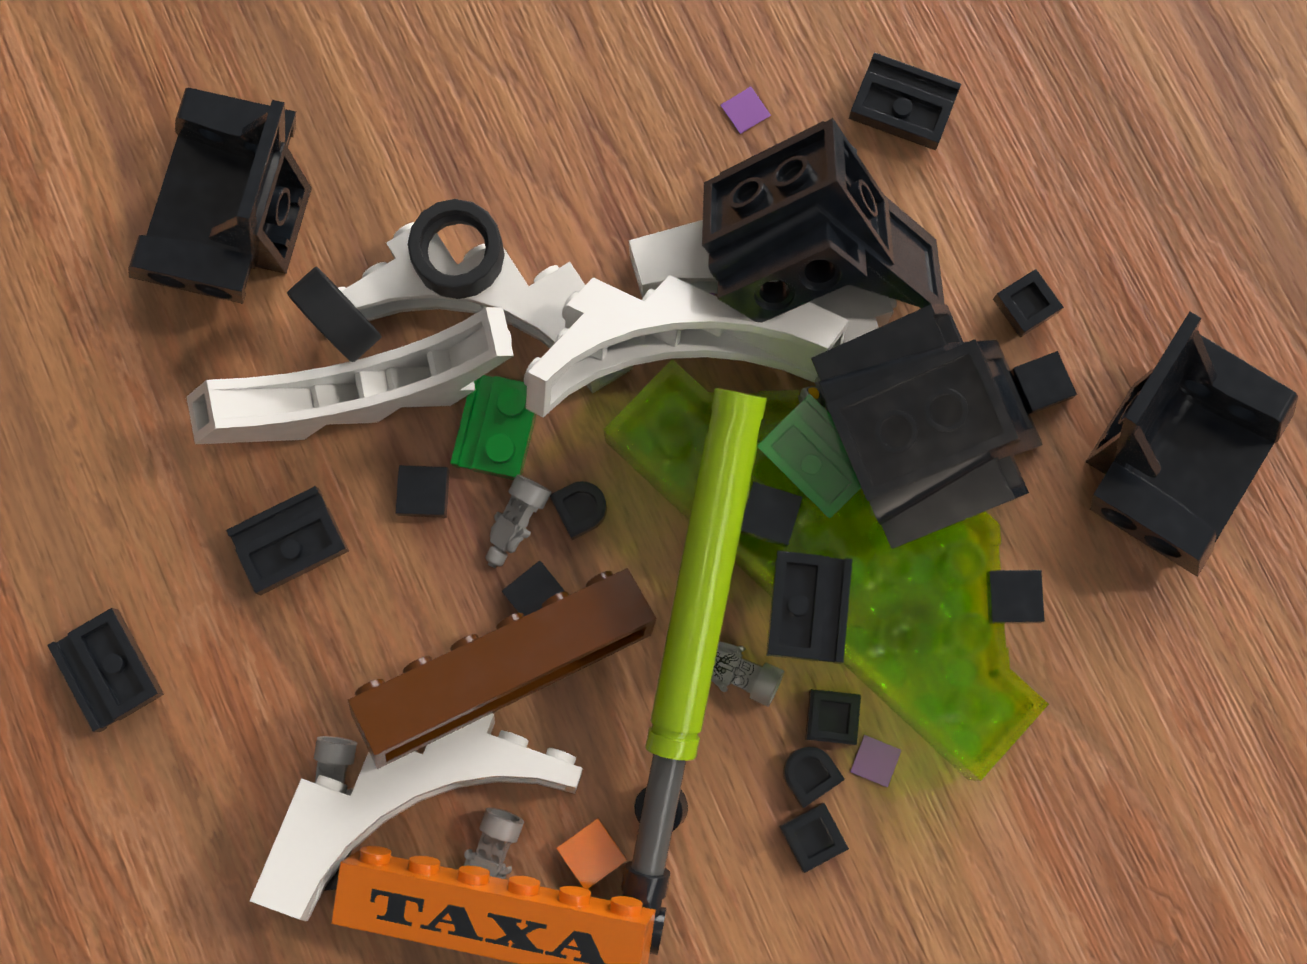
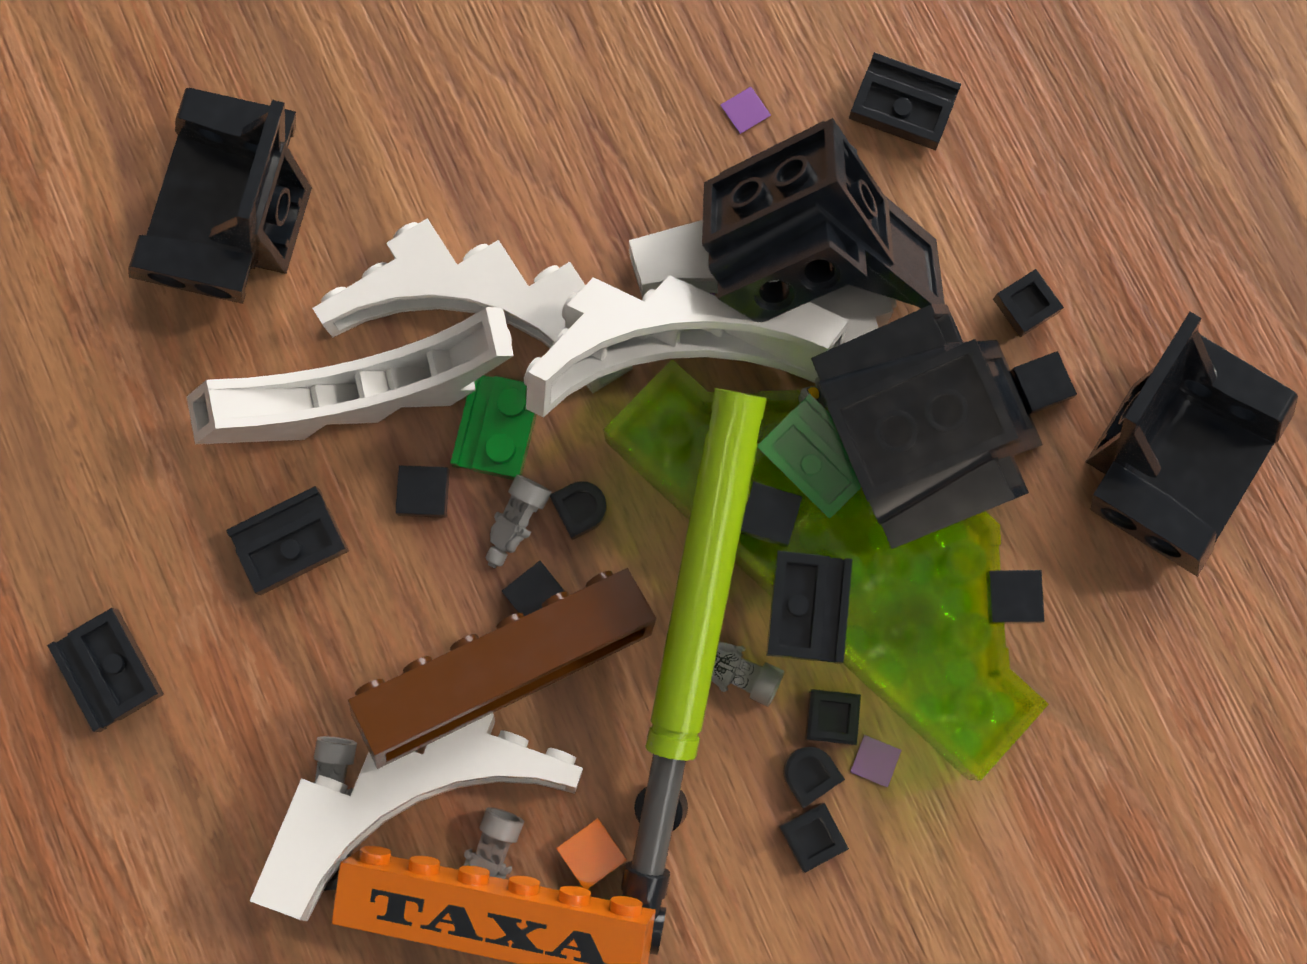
black tyre [287,267,382,362] -> none
black tyre [407,199,505,299] -> none

